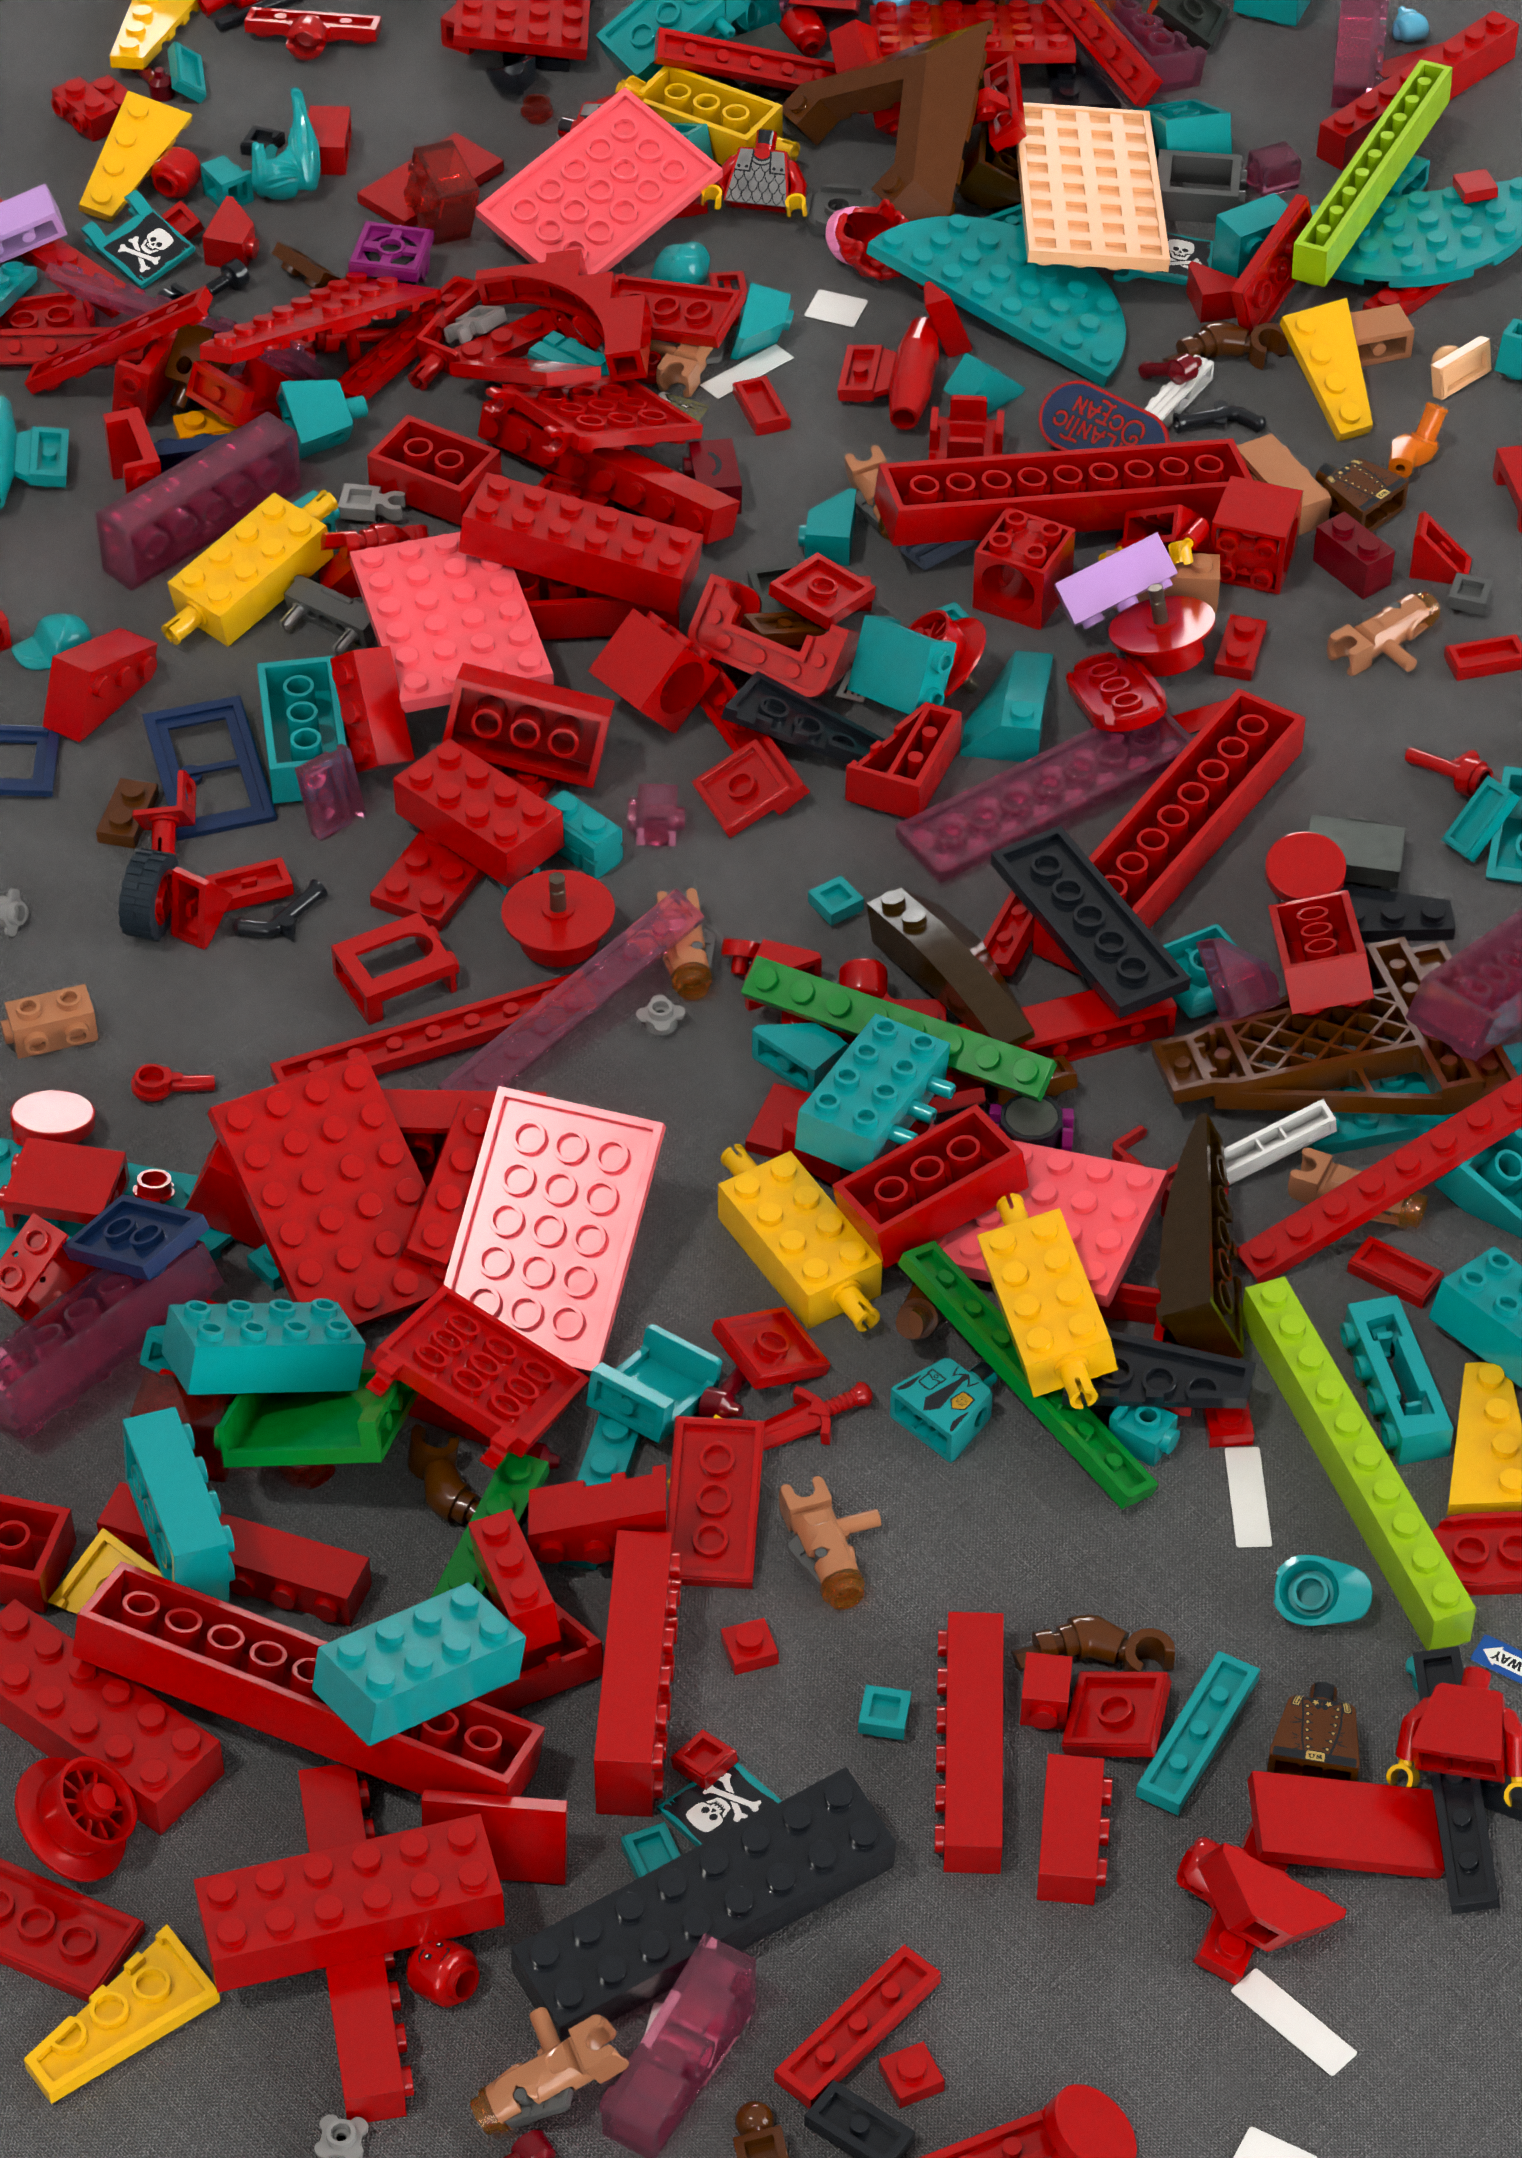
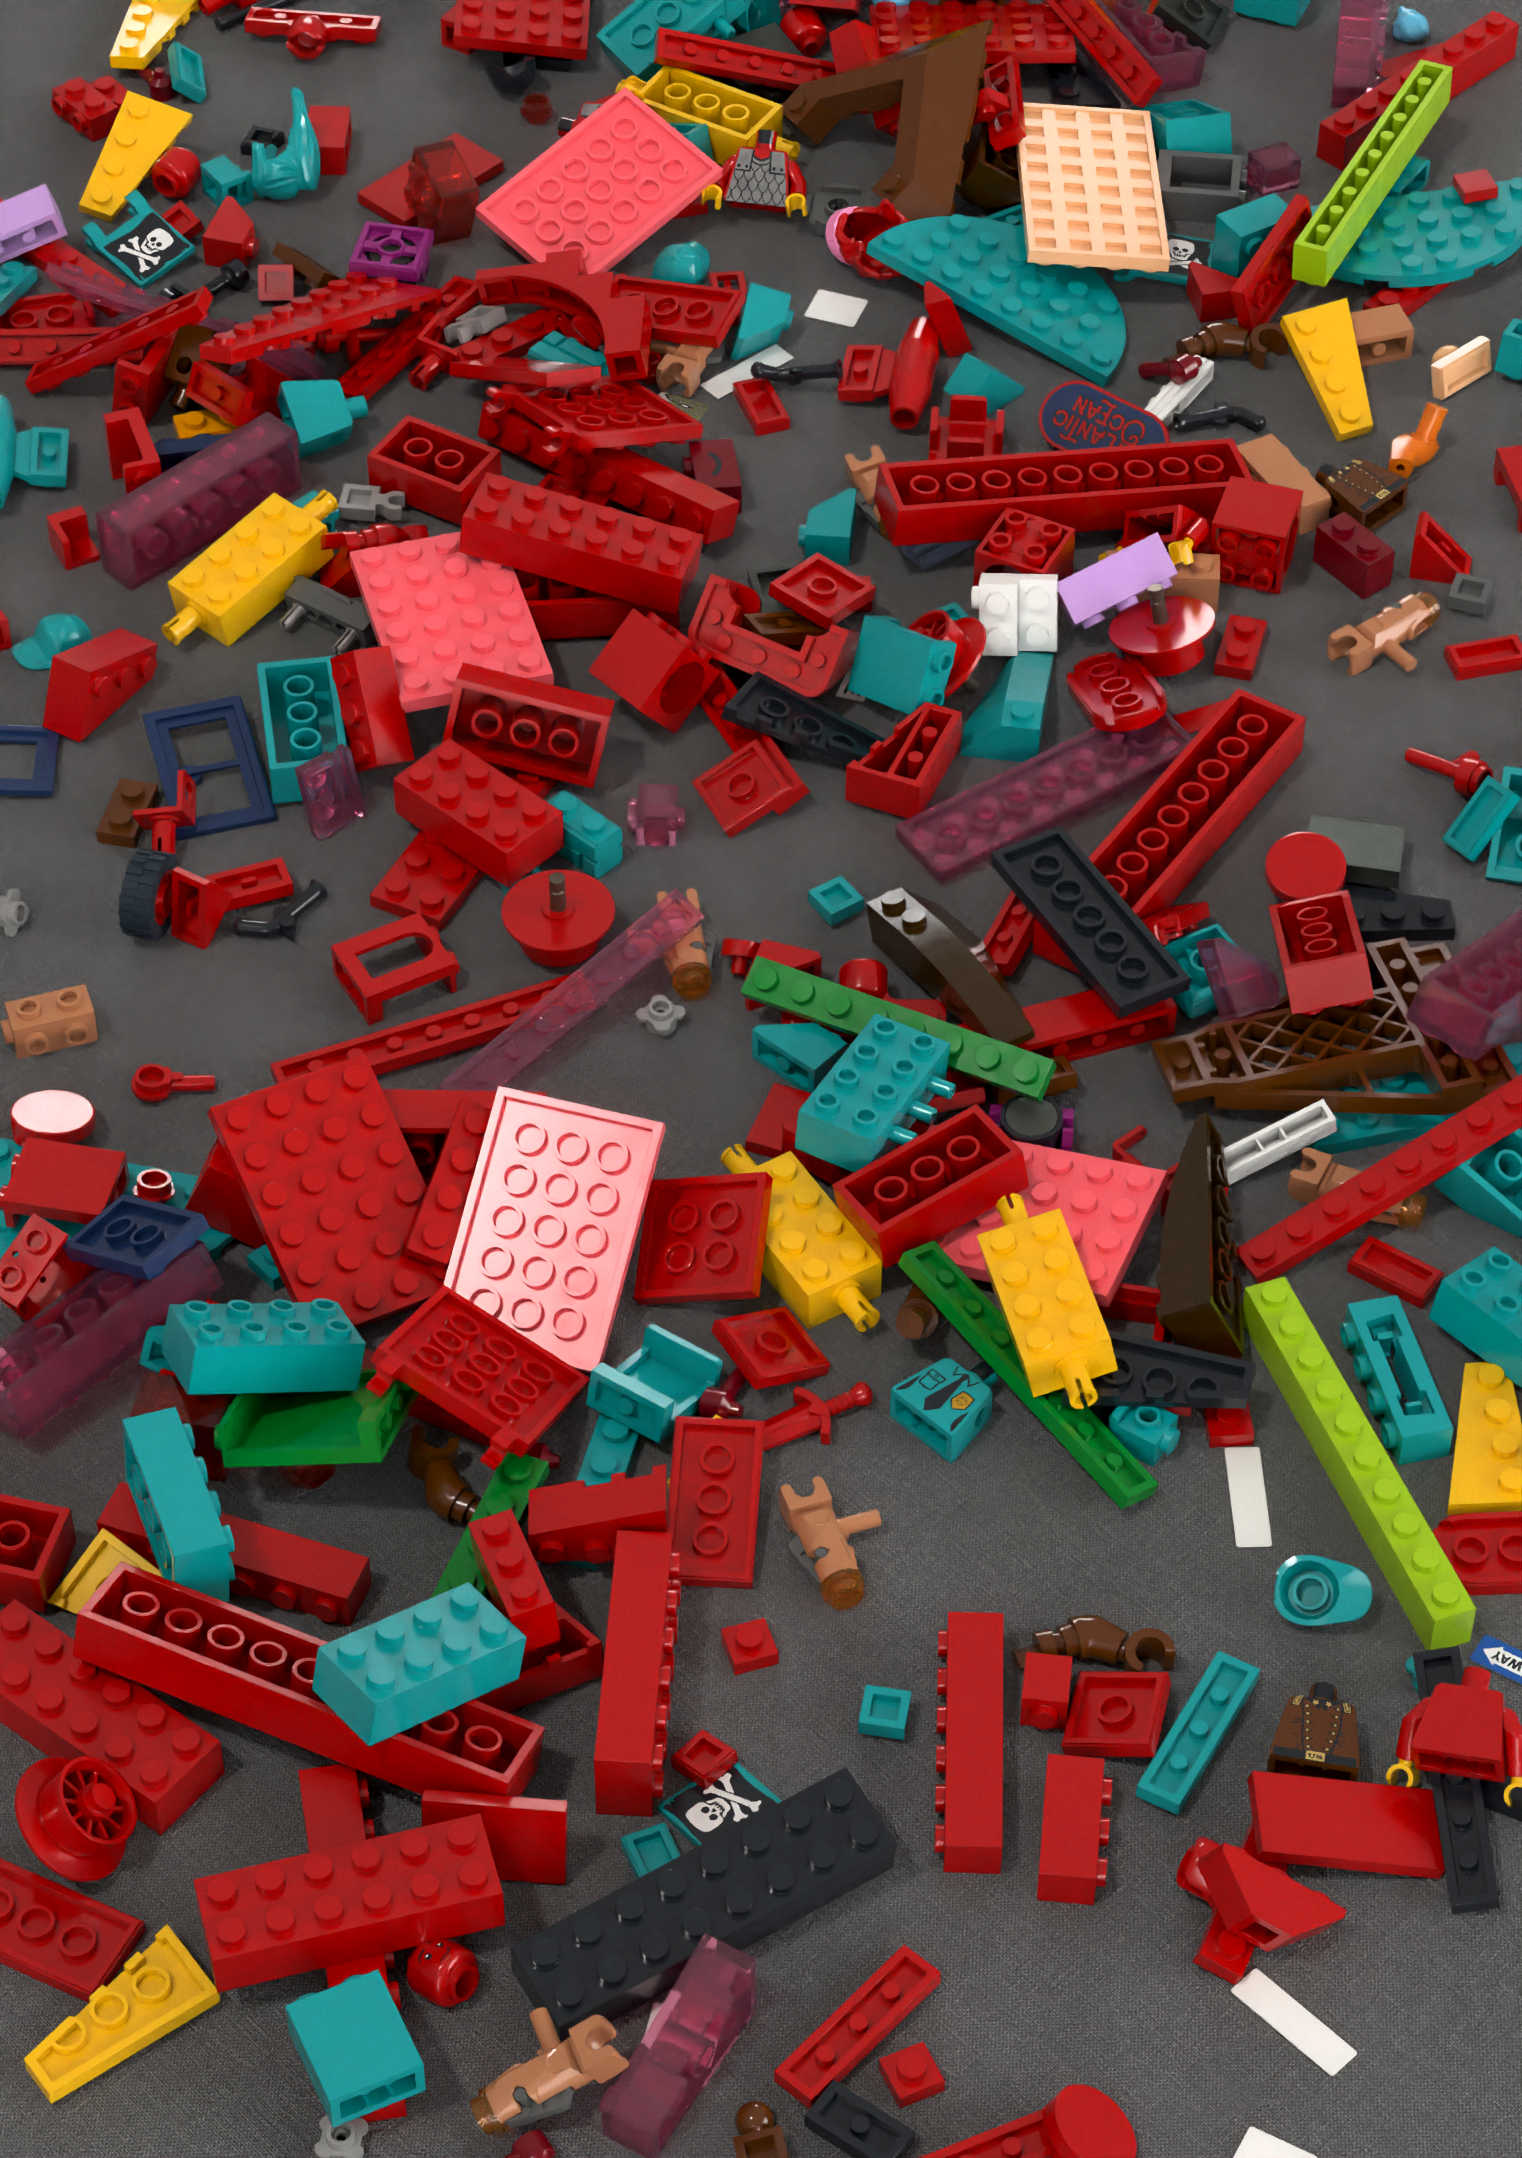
none -> red panel [46,505,100,571]
none -> red plate [258,264,295,301]
none -> teal brick [285,1969,426,2127]
none -> red plate [633,1172,773,1305]
none -> black piece [750,359,843,385]
none -> white plate [971,573,1058,656]
none -> red hinge [1141,901,1210,946]

